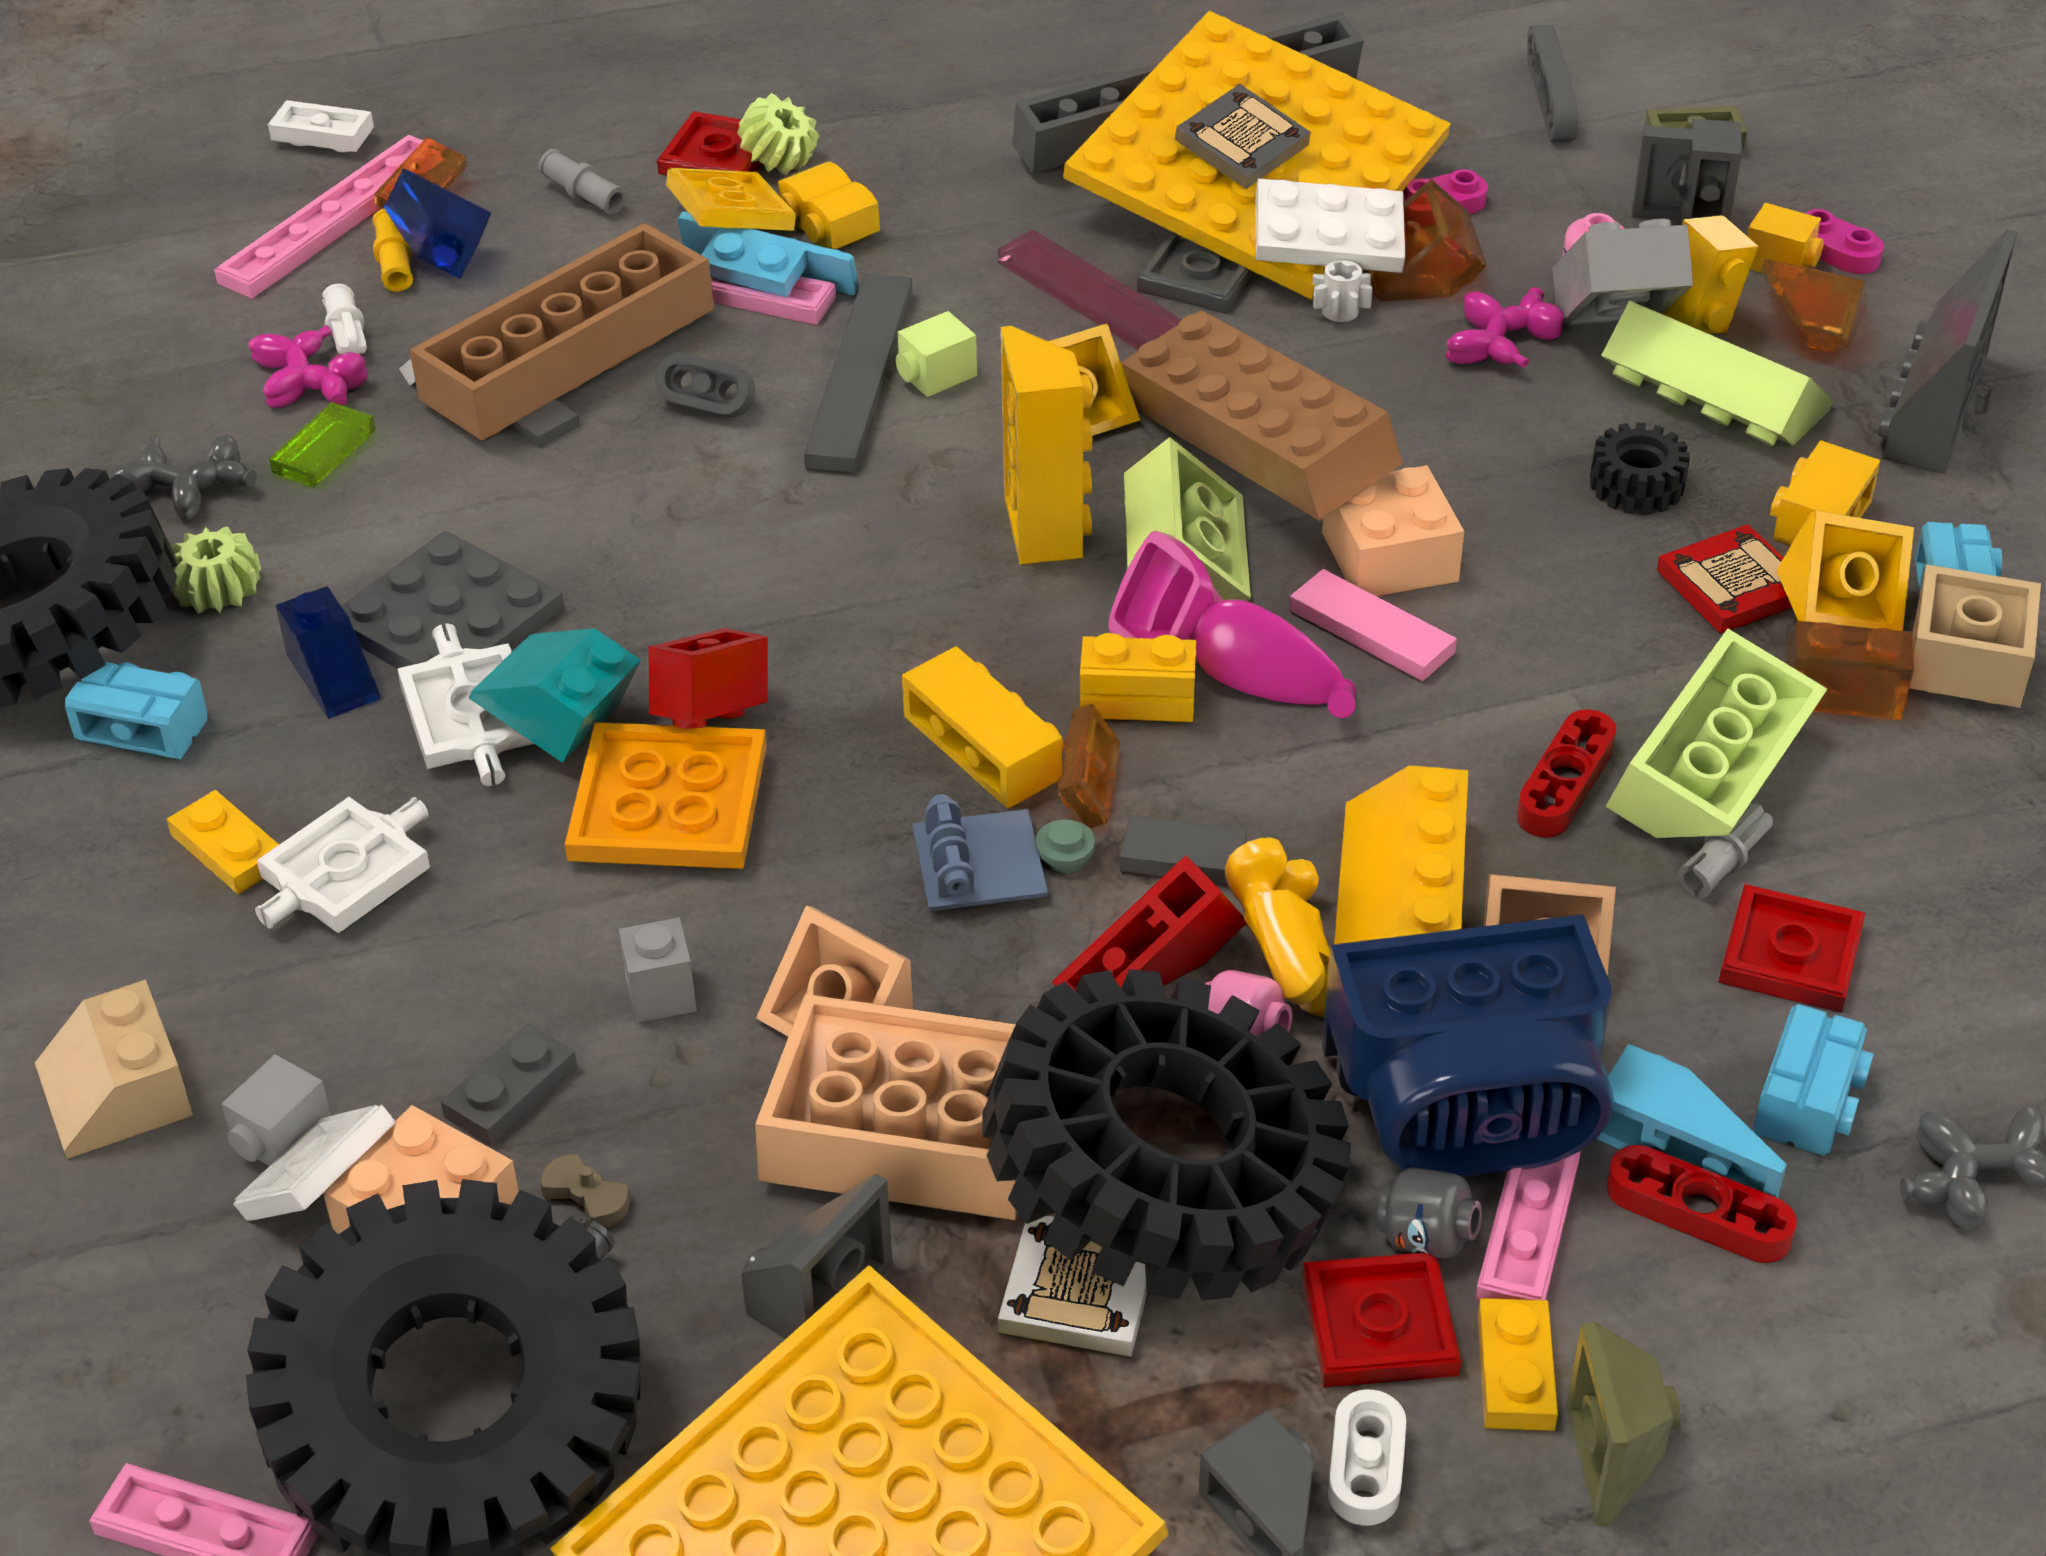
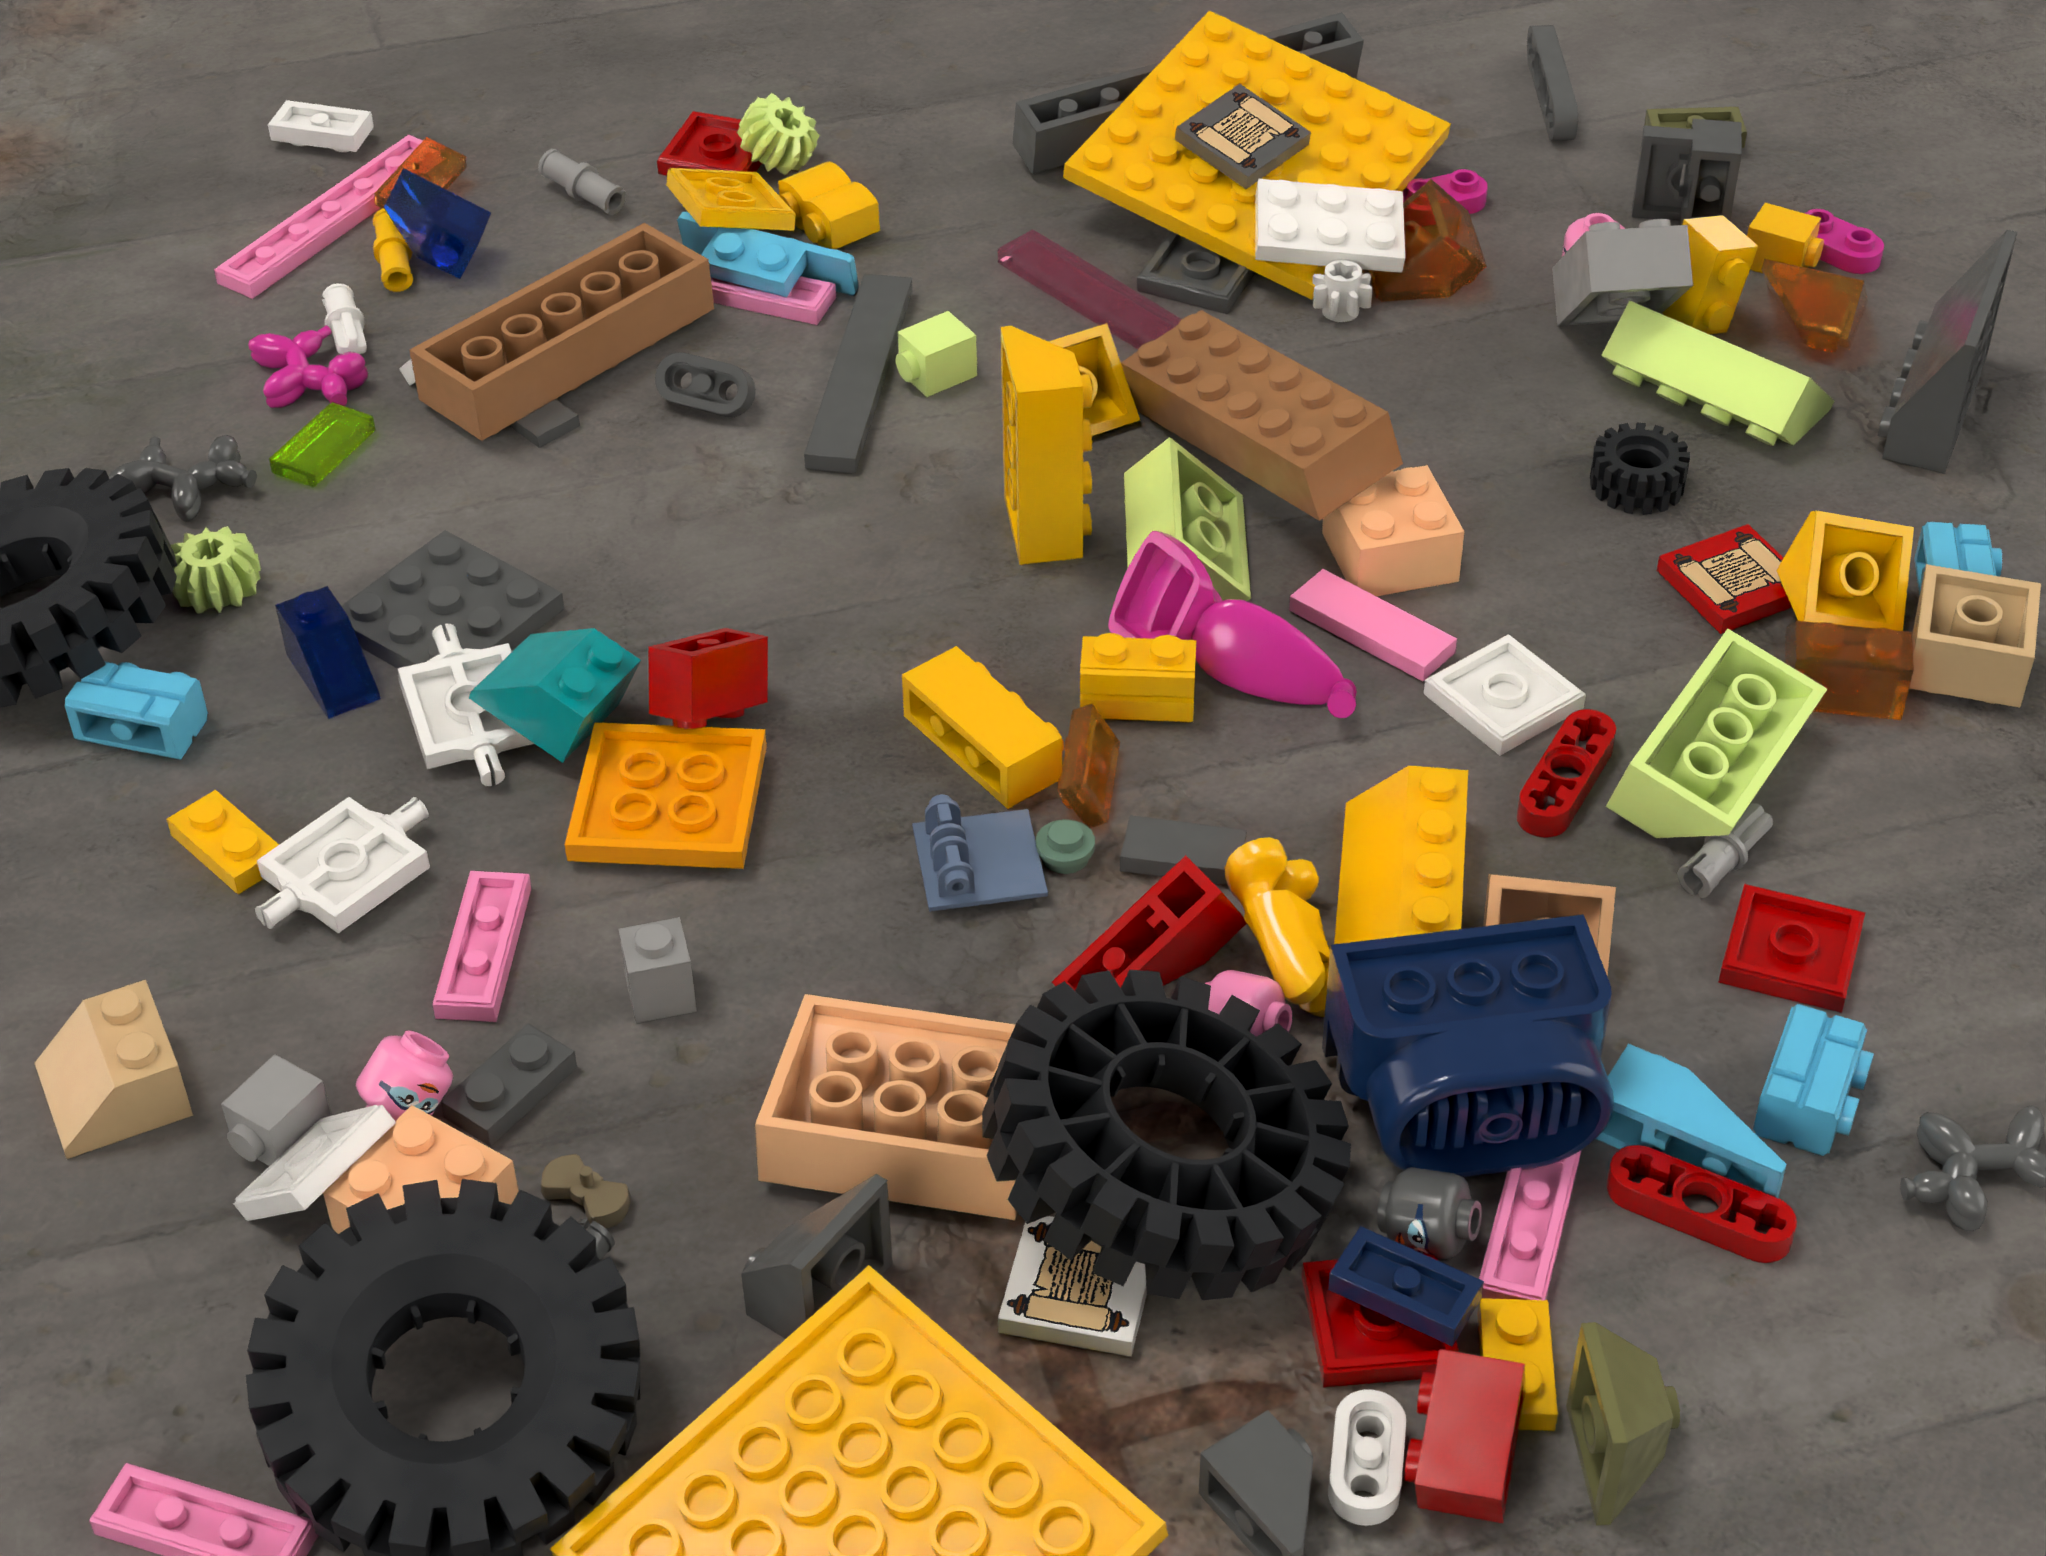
light nougat slope [756,906,913,1037] -> none
dark pink piece [1445,287,1564,368] -> none
yellow brick [1770,440,1881,546] -> none
none -> bright pink head [356,1031,453,1121]
none -> bright pink tile [432,871,531,1022]
none -> dark blue plate [1328,1226,1484,1346]
none -> brick [1404,1349,1526,1524]
none -> white tile [1424,634,1586,756]

